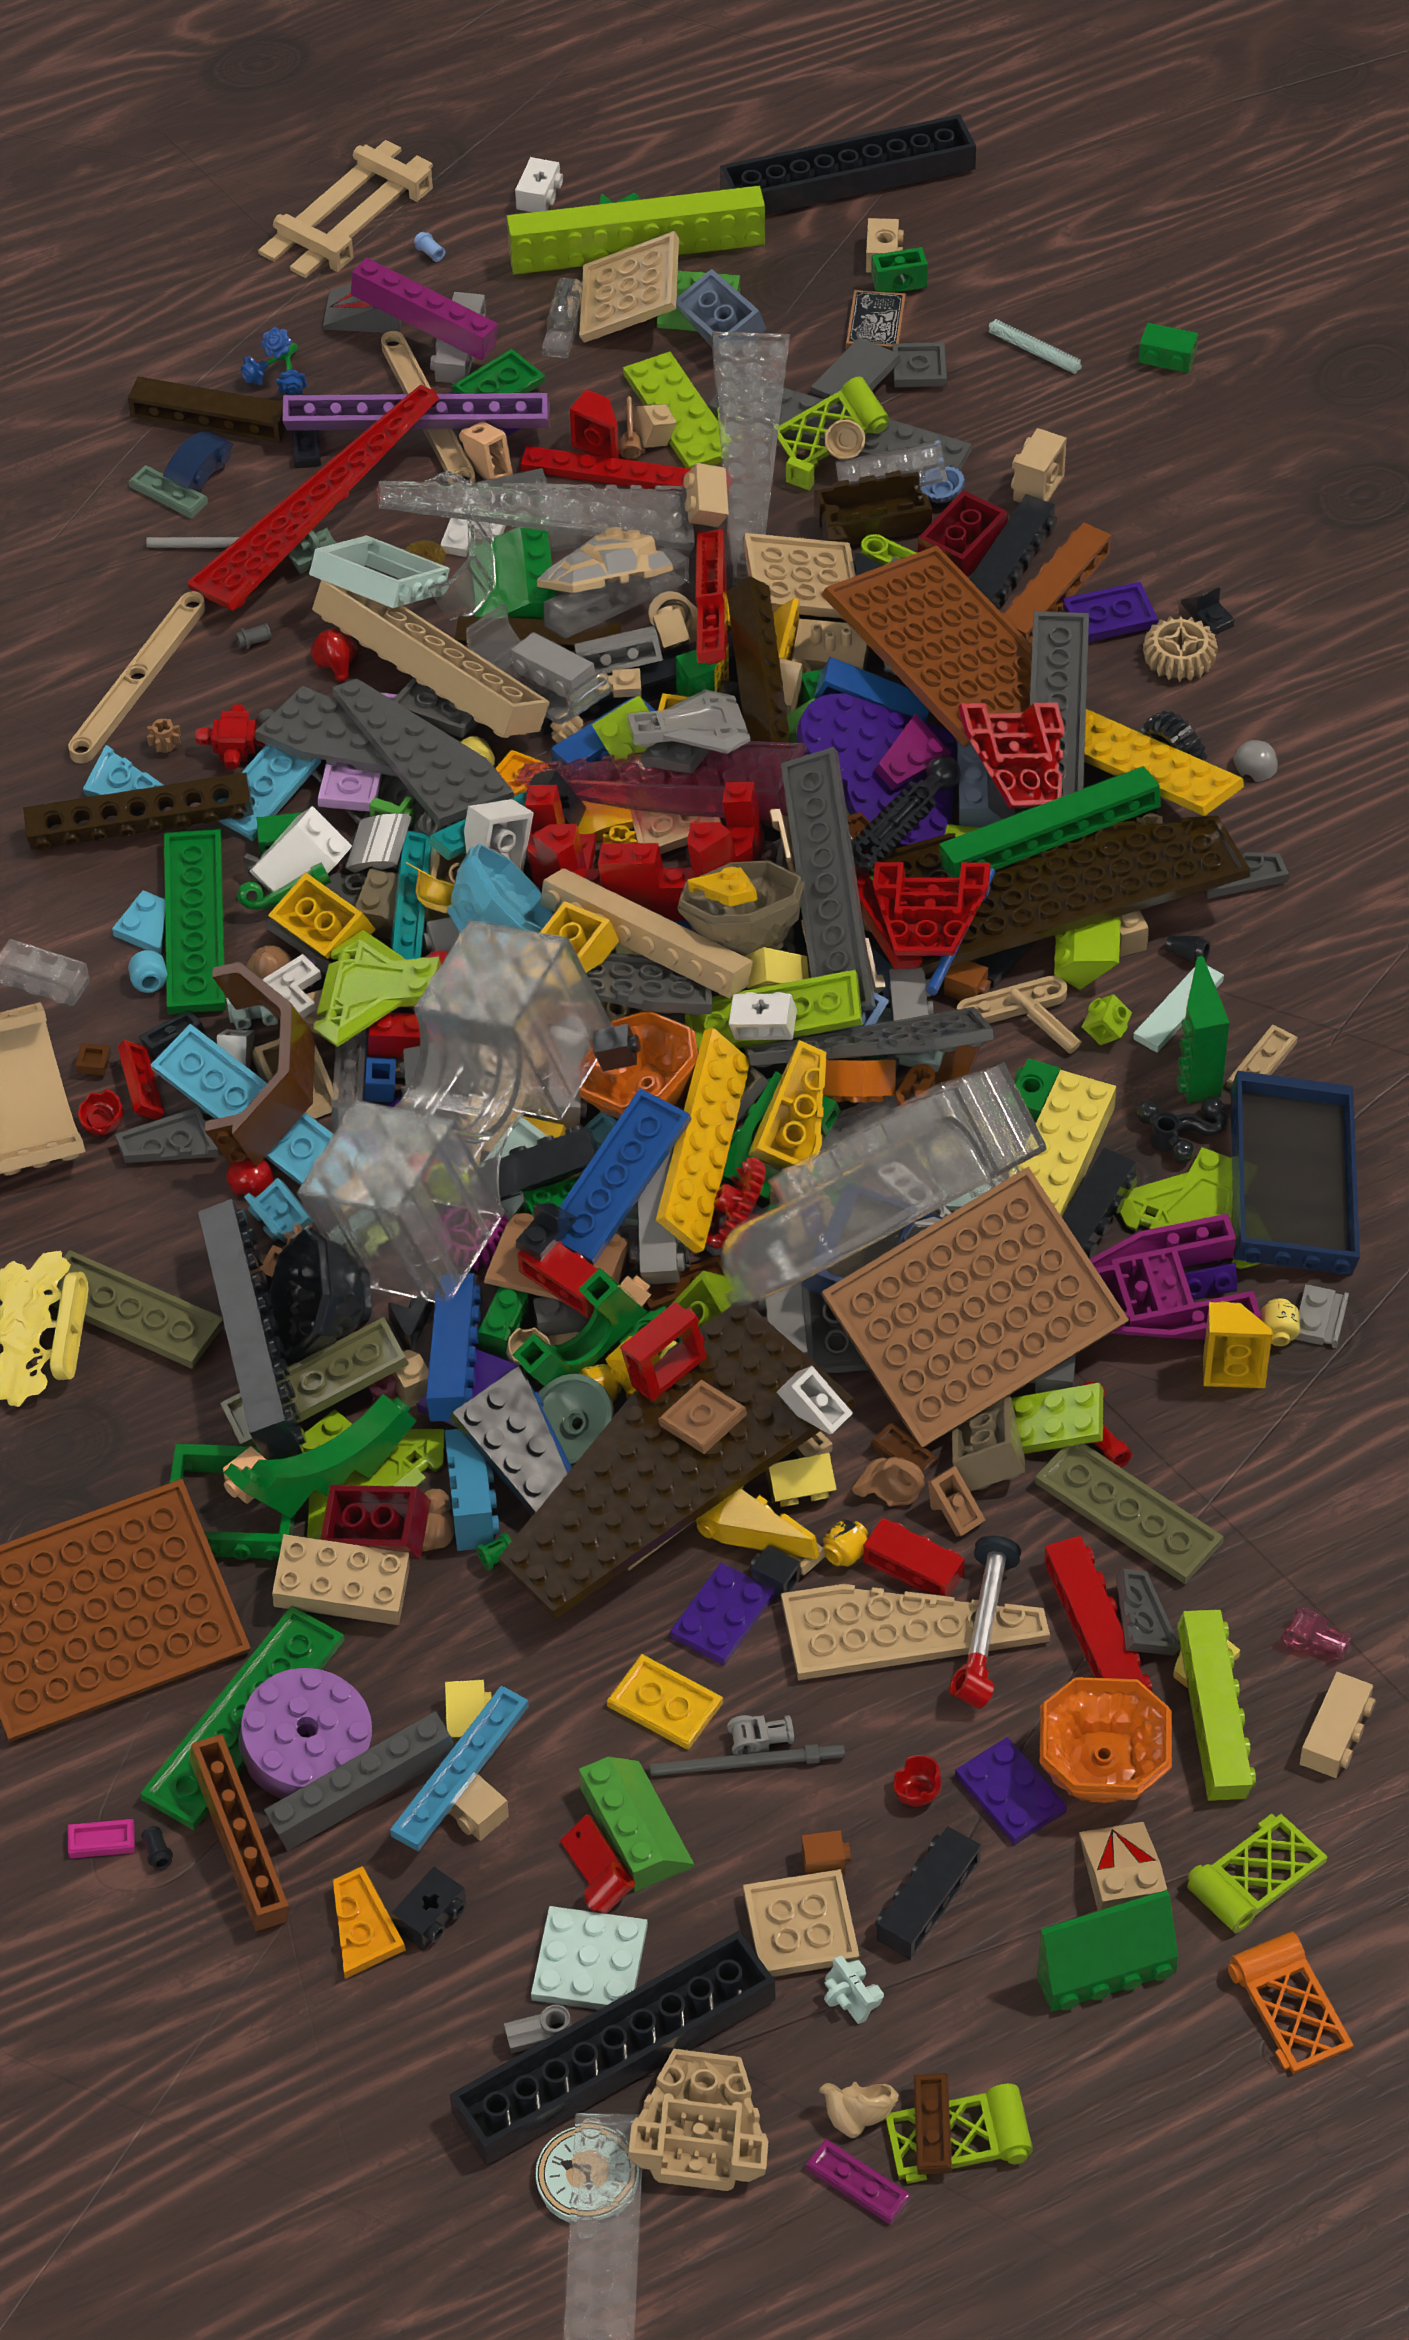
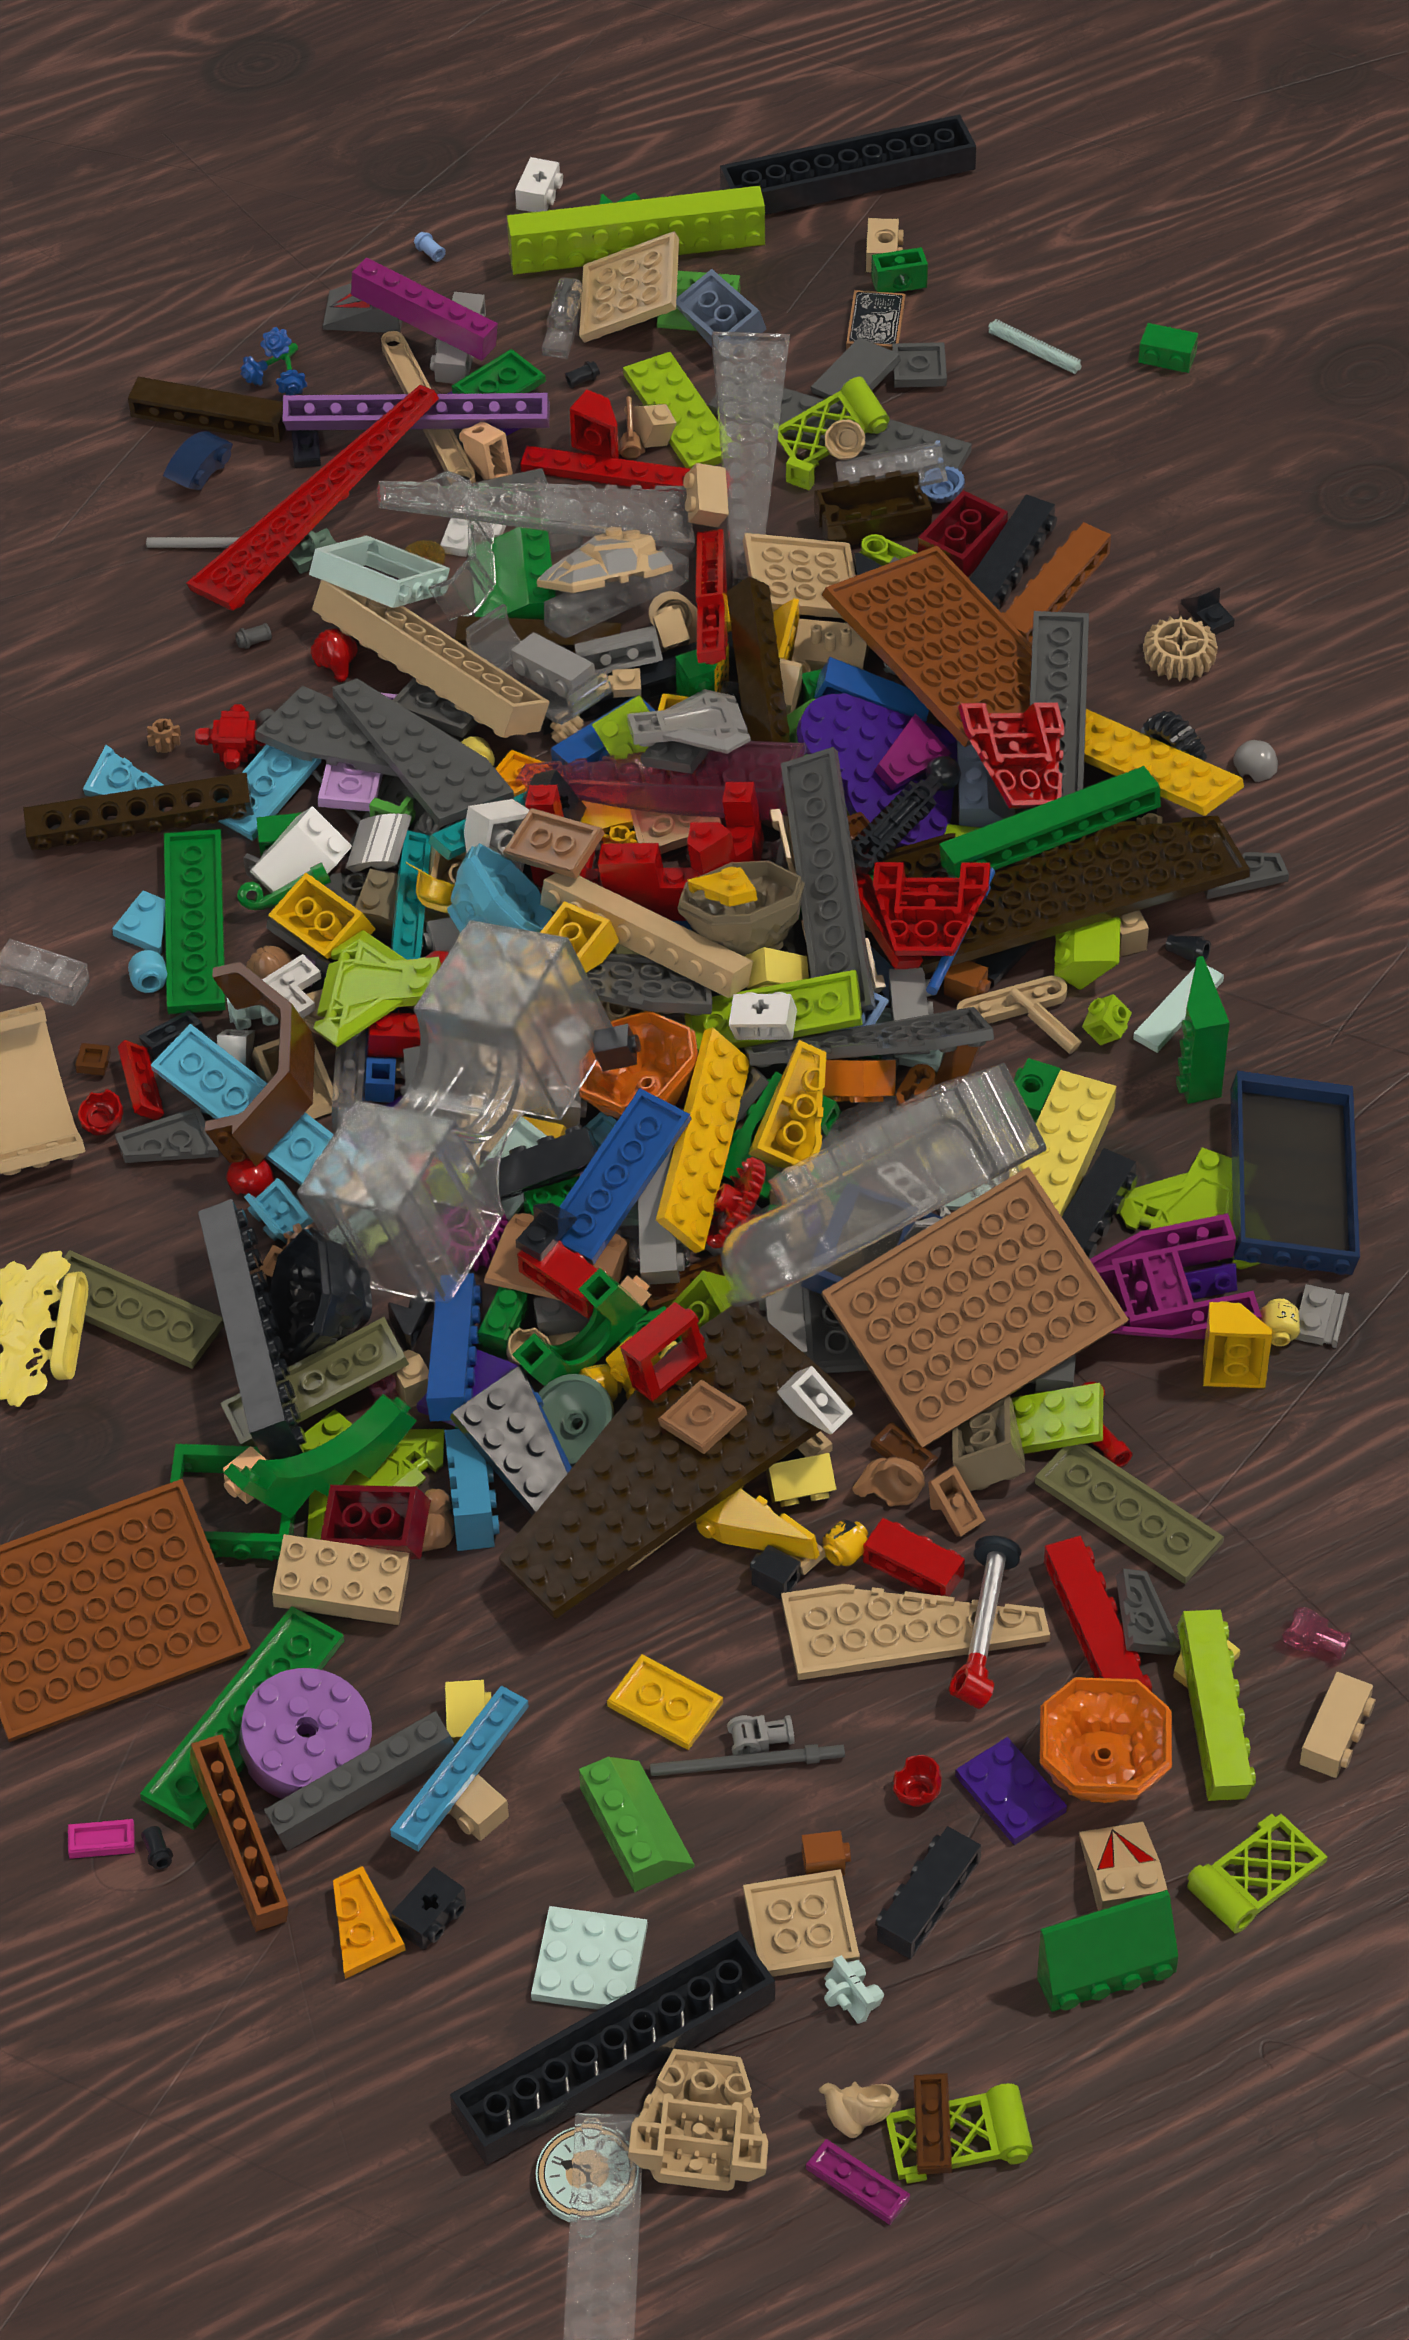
tan beam [68,591,205,764] -> none
sand green tile [129,465,208,519] -> none
tan fence [258,140,433,278] -> none
green bush [476,1532,512,1571] -> none
light grey piece [504,2005,572,2054] -> none
red door [560,1814,635,1913] -> none
dark purple plate [670,1562,775,1666] -> none
tan brick [1011,428,1067,503] -> none
dark purple plate [1062,582,1158,642] -> none
black piece [1136,1097,1228,1163] -> none
tan tile [1226,1024,1298,1089] -> none
orange piece [1228,1931,1354,2075] -> none
none -> medium nougat tile [503,808,604,879]
none -> black pin [565,361,600,388]

